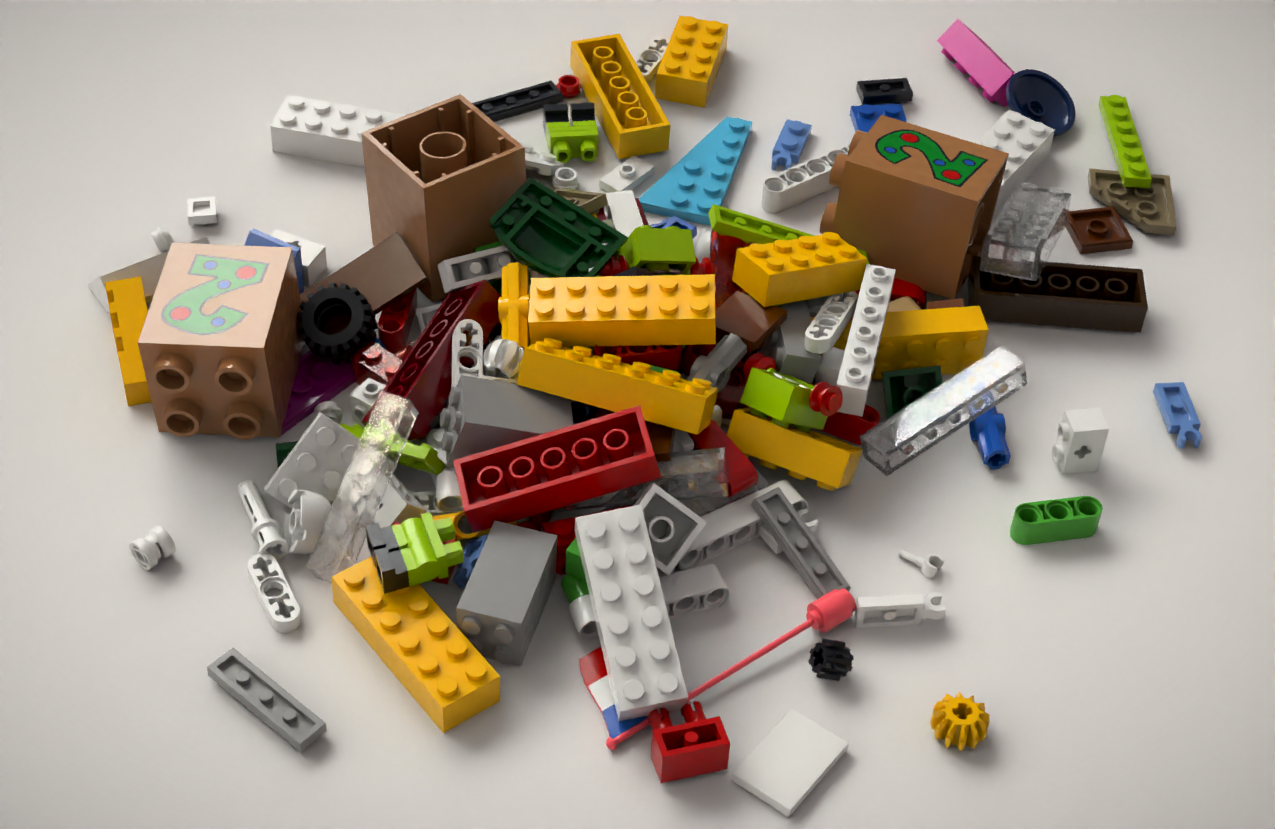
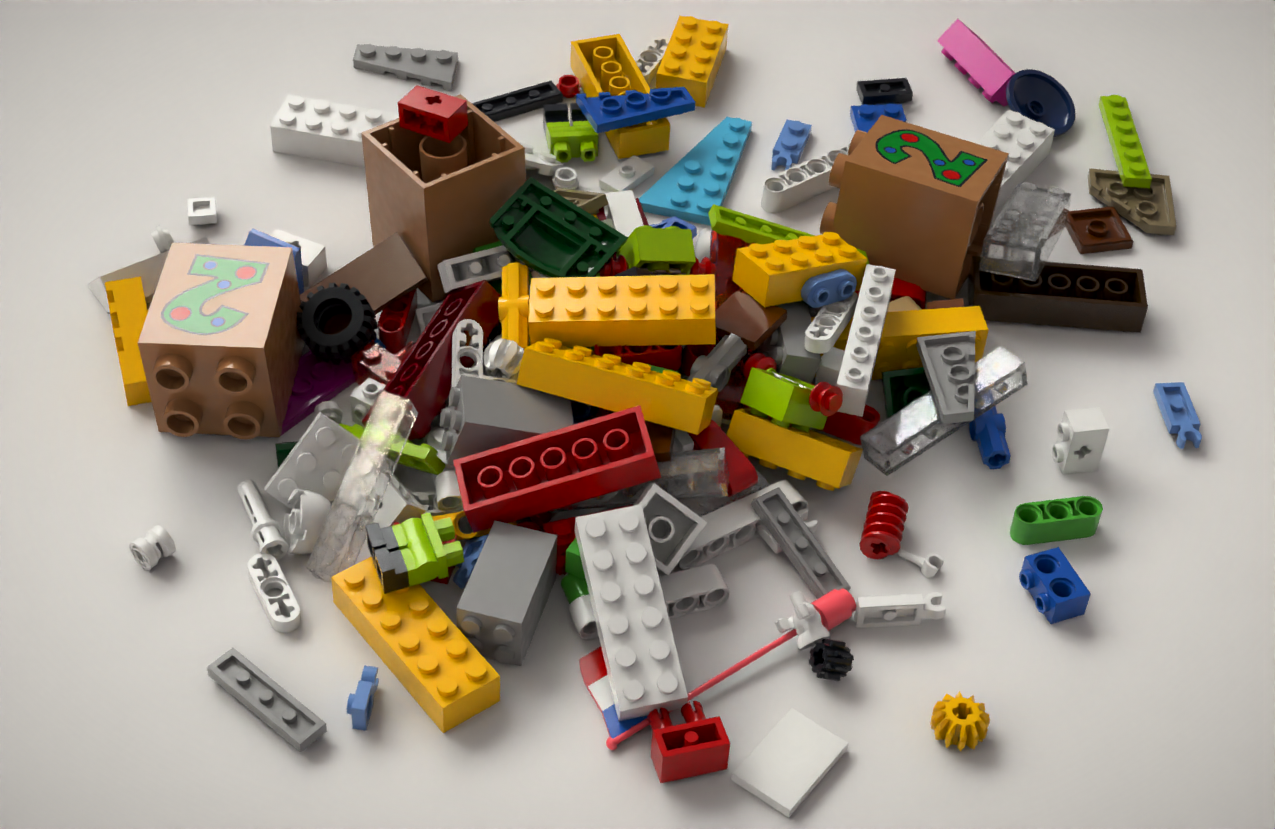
none -> medium blue plate [347,666,379,731]
none -> light grey wing [353,44,458,91]
none -> red brick [398,85,468,143]
none -> blue wing [576,87,695,133]
none -> white piece [775,590,831,650]
none -> medium blue plate [801,269,857,308]
none -> red piece [859,491,909,560]
none -> light grey wing [916,331,976,424]
none -> blue brick [1019,547,1091,624]

